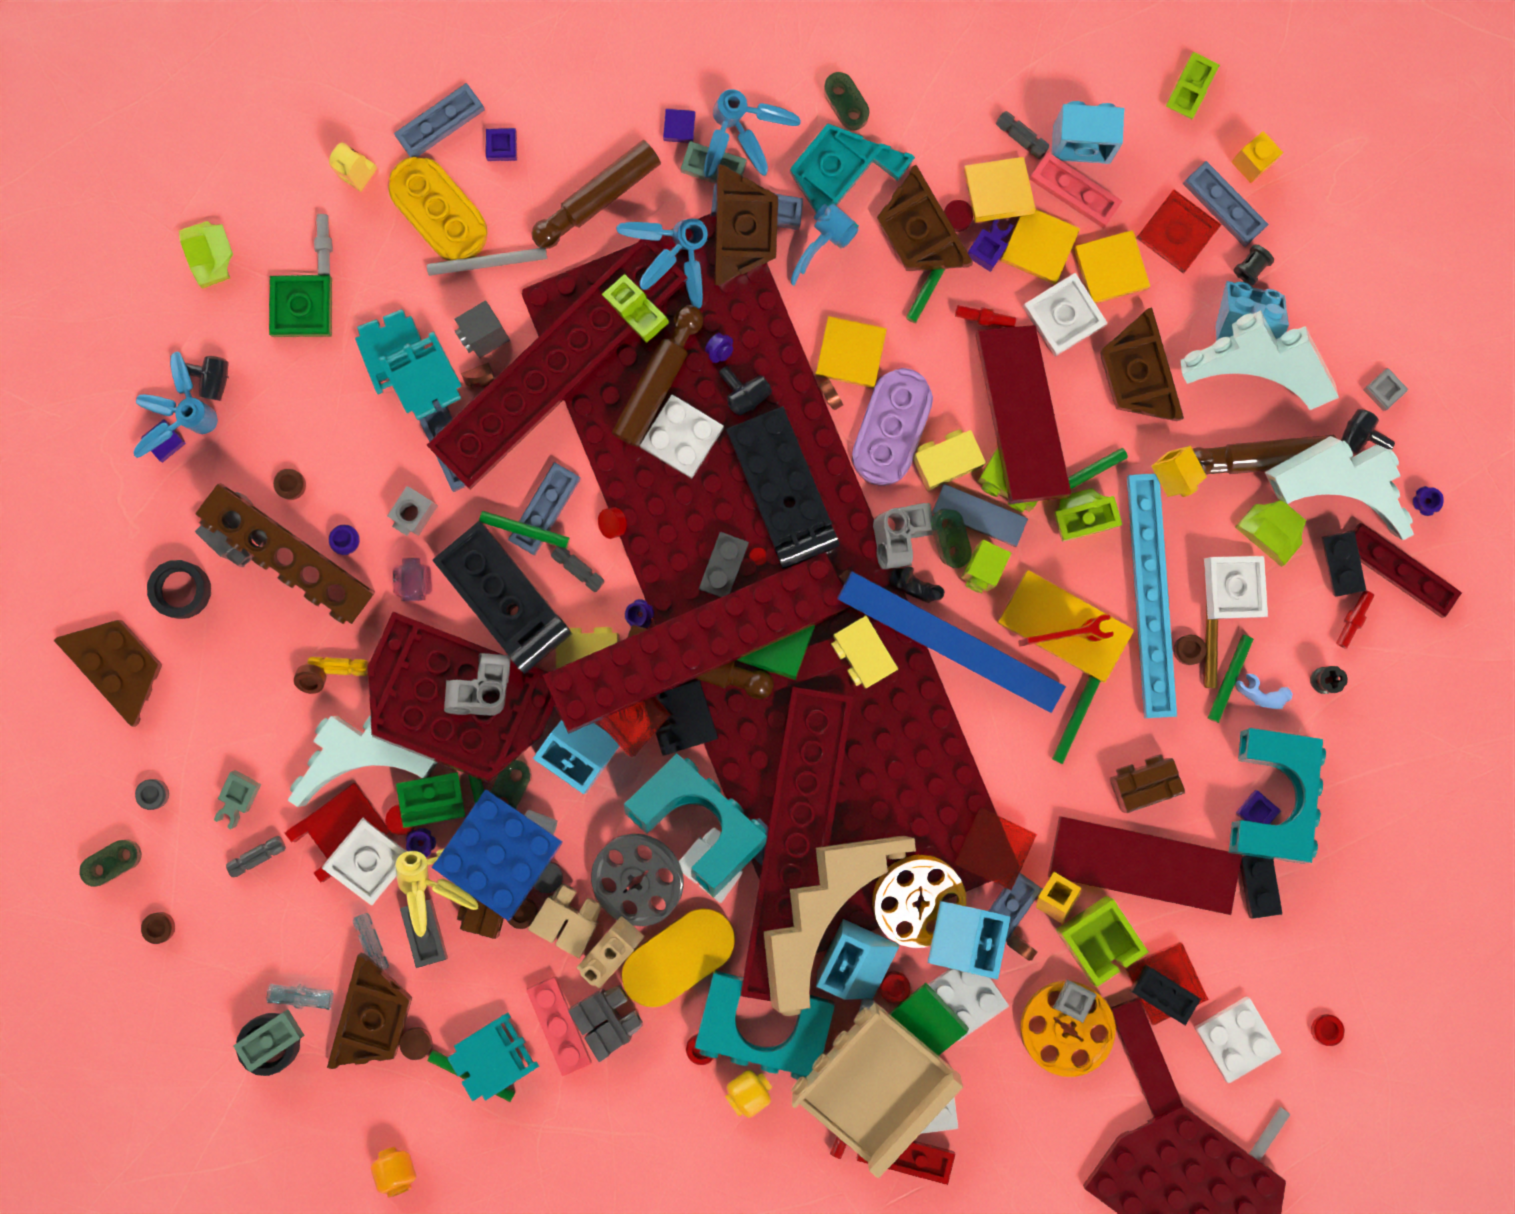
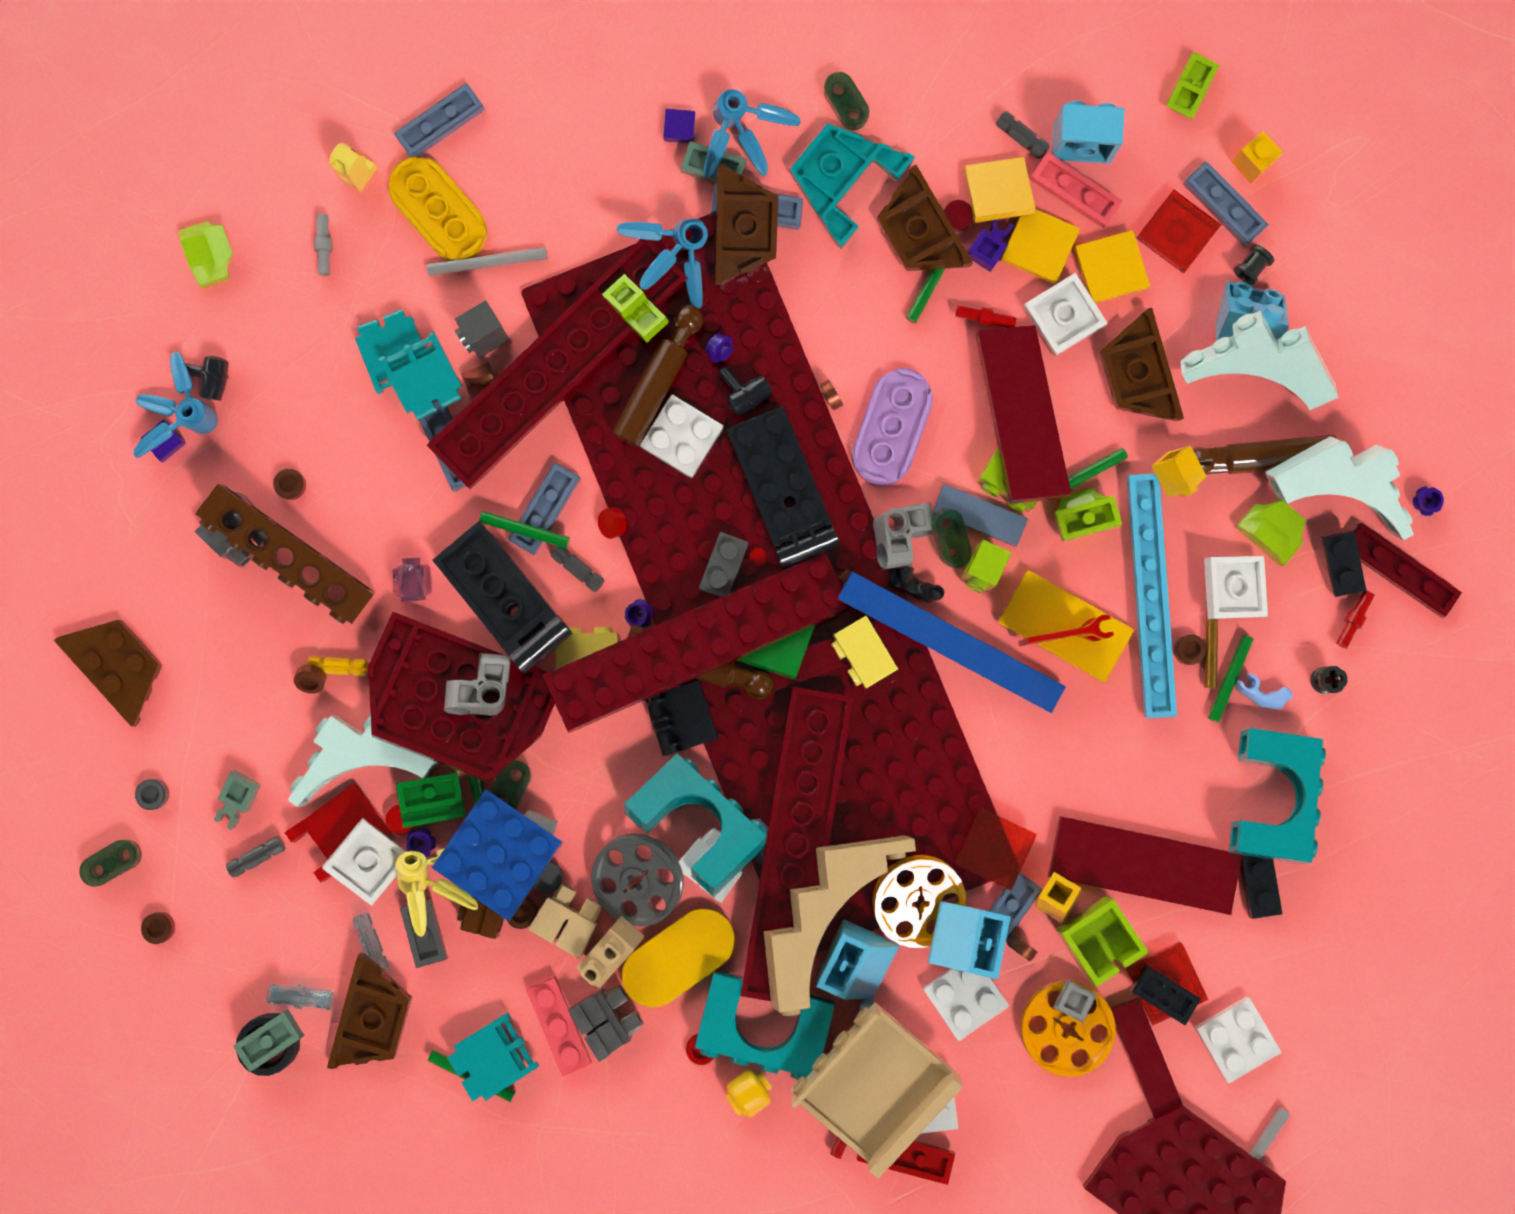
black tyre [147,560,211,619] -> none
green tile [269,275,332,337] -> none
dark purple plate [329,525,360,555] -> none
light orange head [370,1146,417,1198] -> none
light grey brick [387,486,438,536] -> none
copper tile [400,1027,433,1060] -> none
dark purple tile [486,128,517,161] -> none
reddish brown piece [531,139,661,249] -> none
medium azure slope [533,720,622,794] -> none
clear red tile [599,696,670,757] -> none
dark azure plant [791,203,859,286] -> none
yellow tile [816,316,887,389] -> none
red tile [879,971,911,1004] -> none
green tile [888,982,969,1056] -> none
light yellow brick [913,429,986,491] -> none
green bar [1052,676,1101,764] -> none
reddish brown brick [1110,754,1185,813] -> none
dark purple tile [1236,790,1281,825] -> none
red tile [1311,1014,1345,1046] -> none
black piece [1341,409,1395,455] -> none
light grey tile [1363,368,1409,412] -> none

